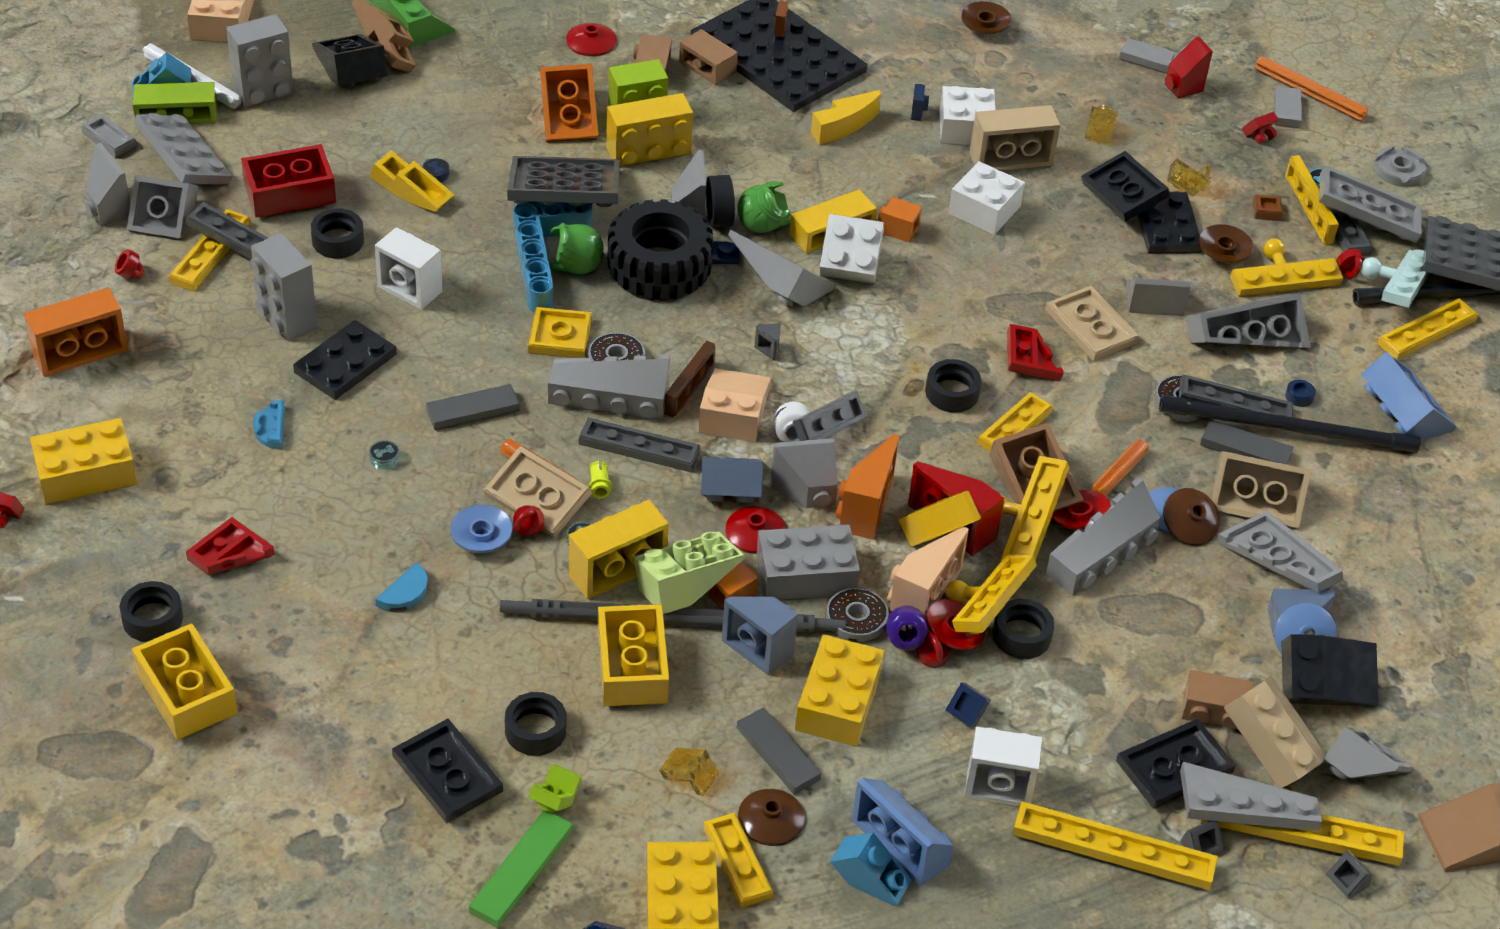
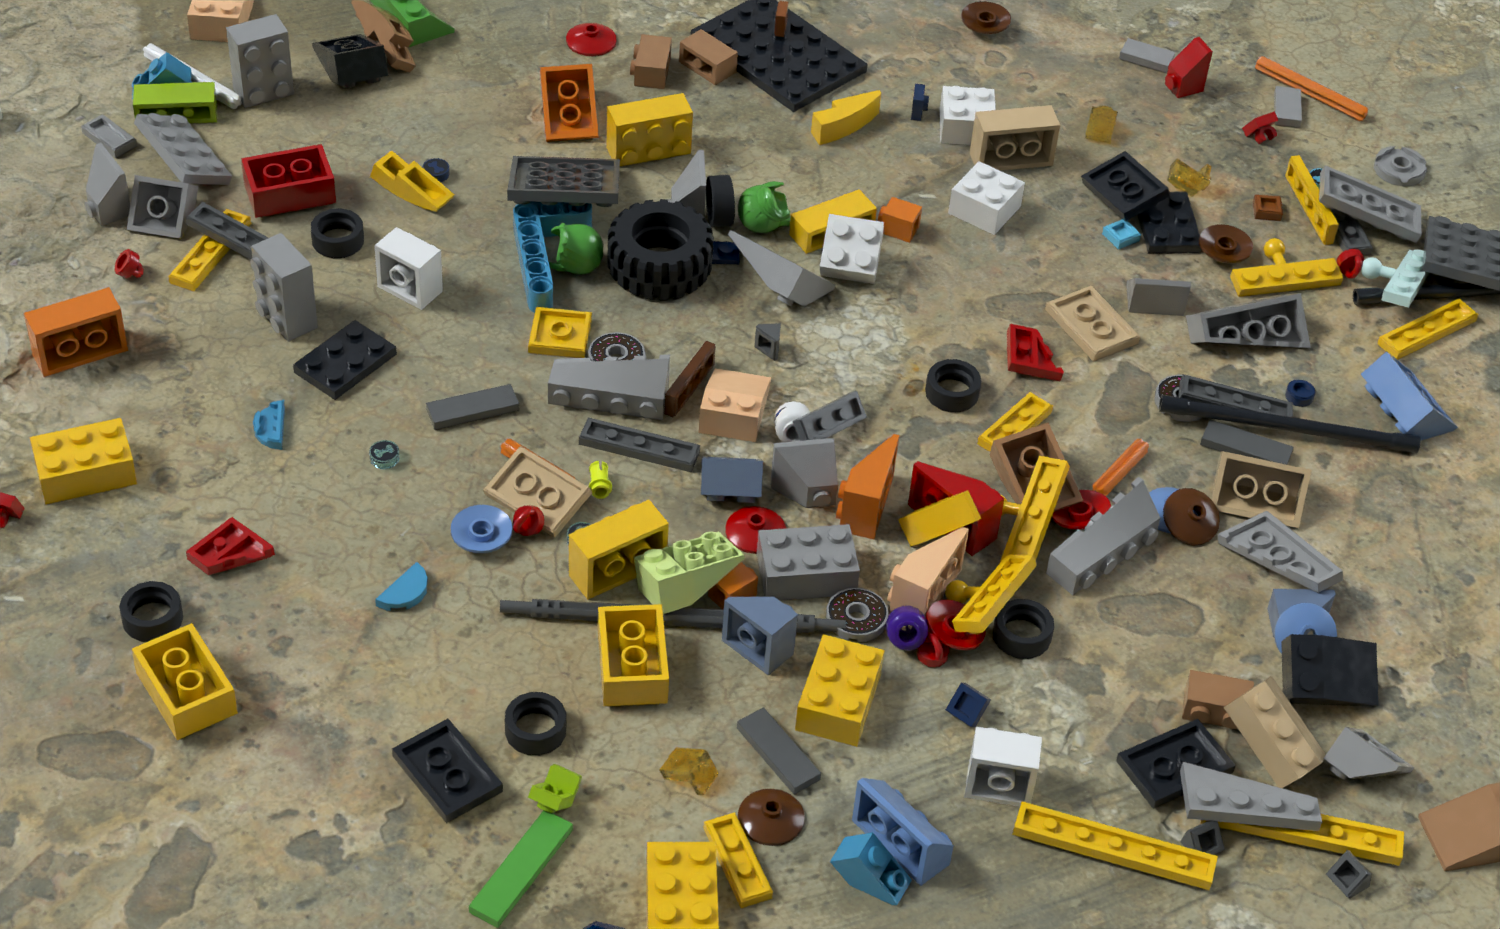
lime brick [608,59,668,106] -> none
none -> medium azure tile [1102,219,1141,250]

